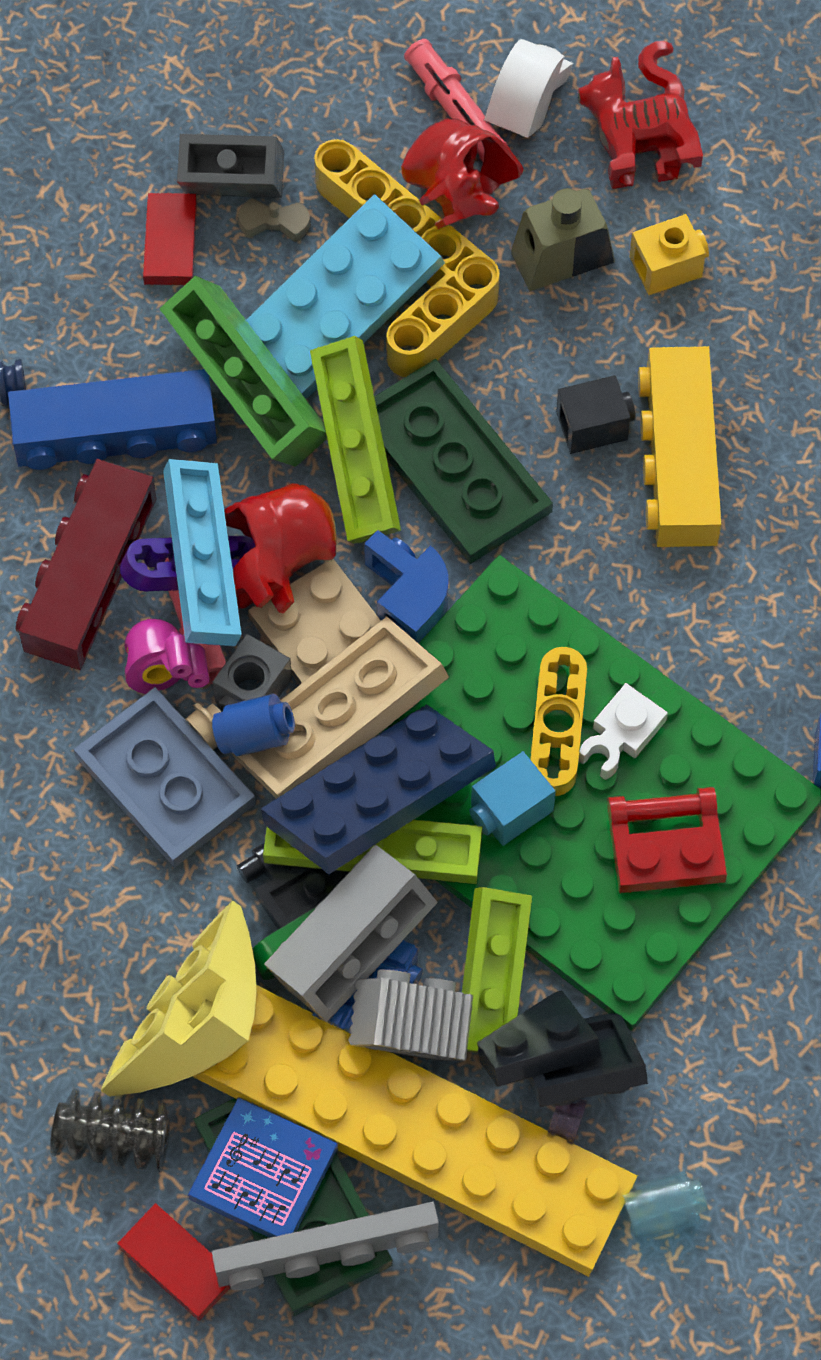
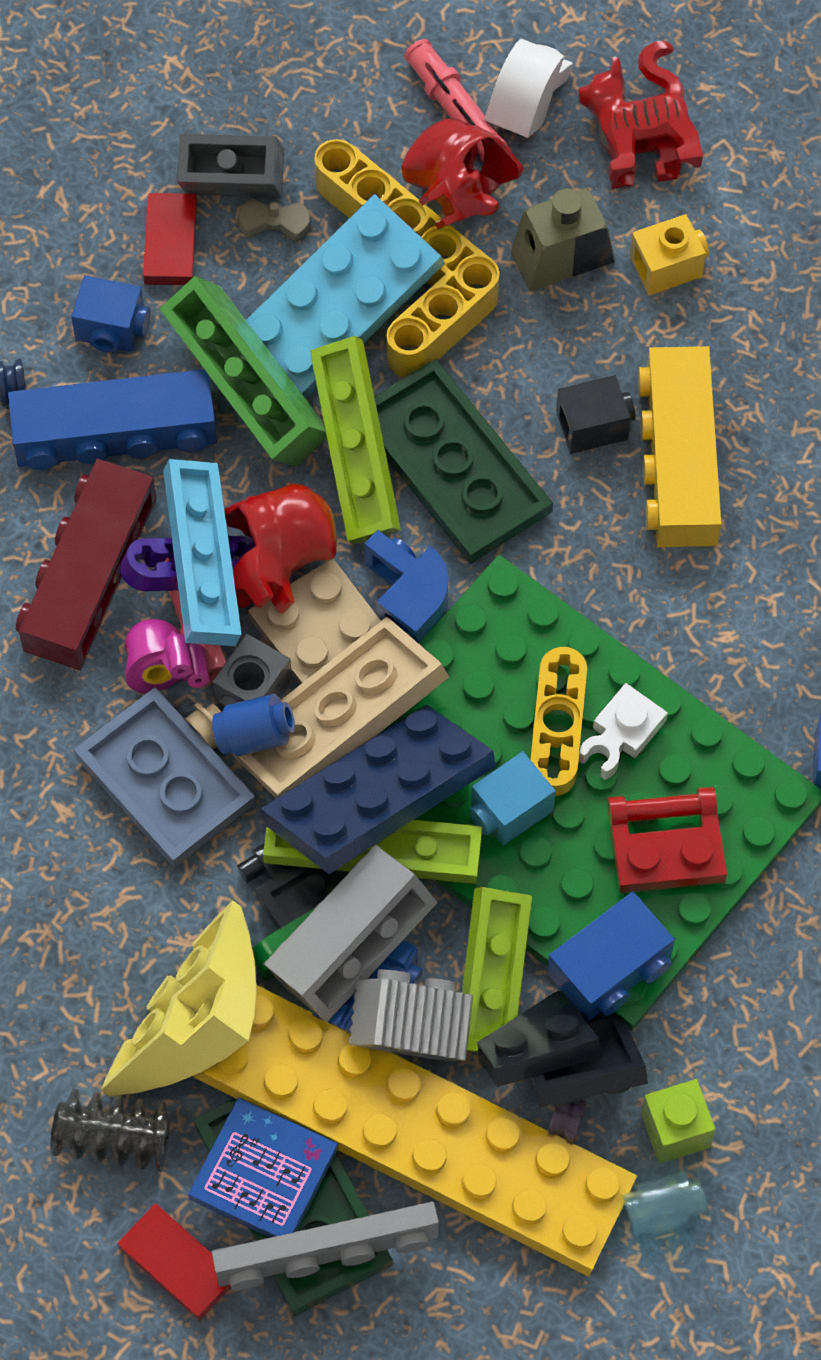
none -> blue brick [71,275,151,353]
none -> blue brick [547,891,675,1021]
none -> lime brick [641,1079,716,1164]

